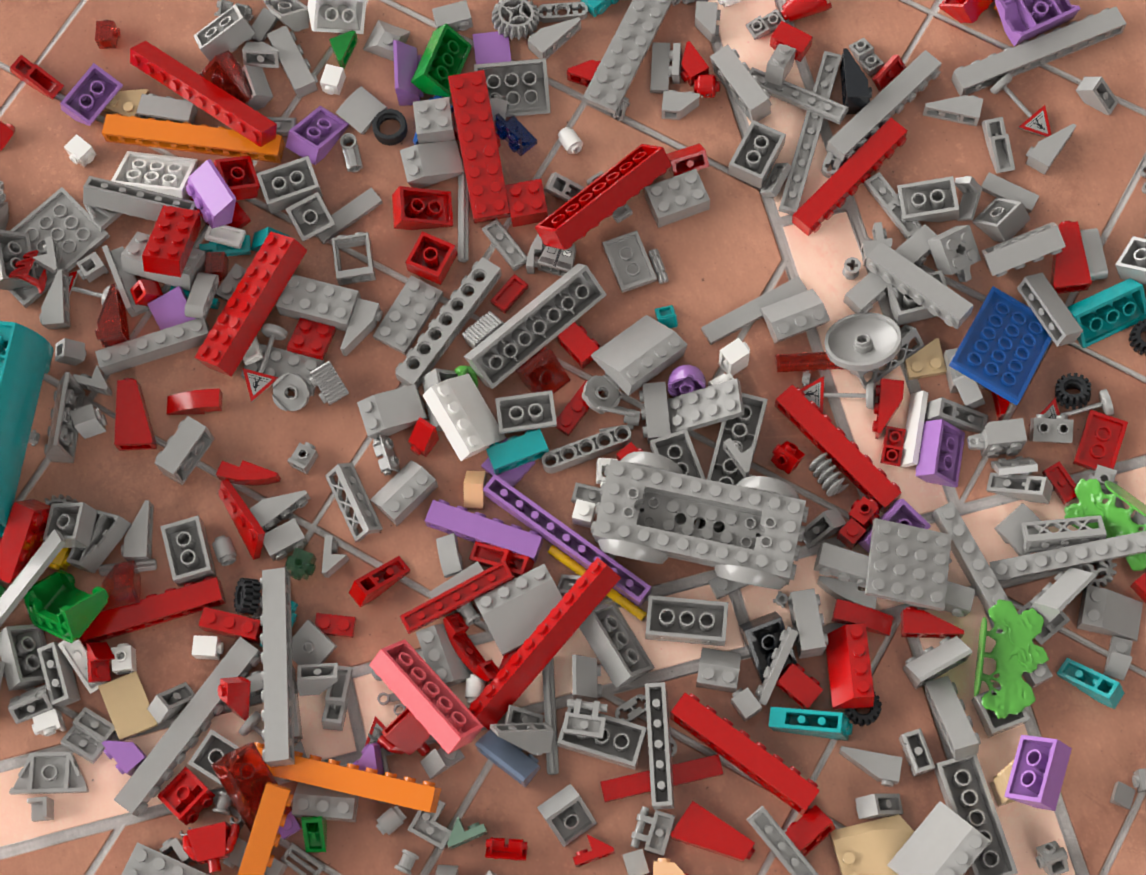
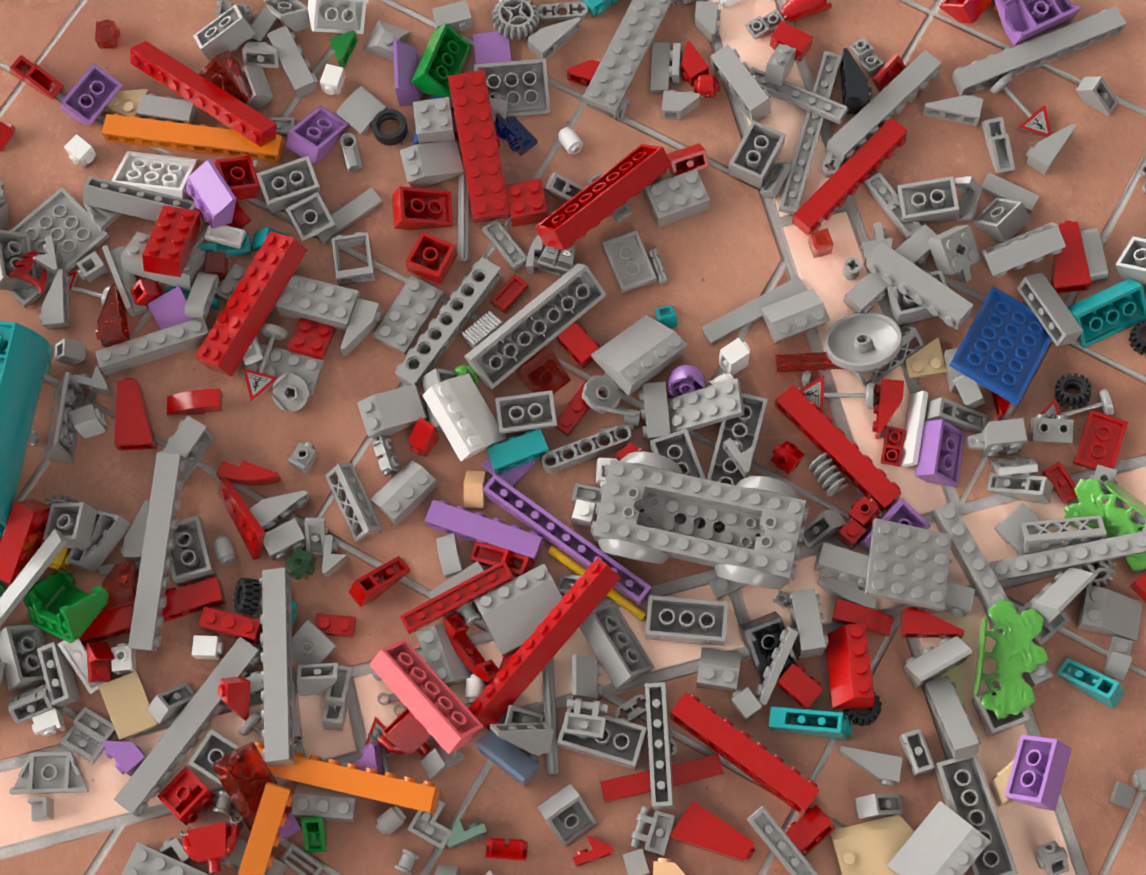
light grey brick [308,361,349,406] -> none
none -> light grey brick [128,452,187,652]
none -> light grey slope [304,518,329,556]
none -> clear red brick [808,228,834,258]

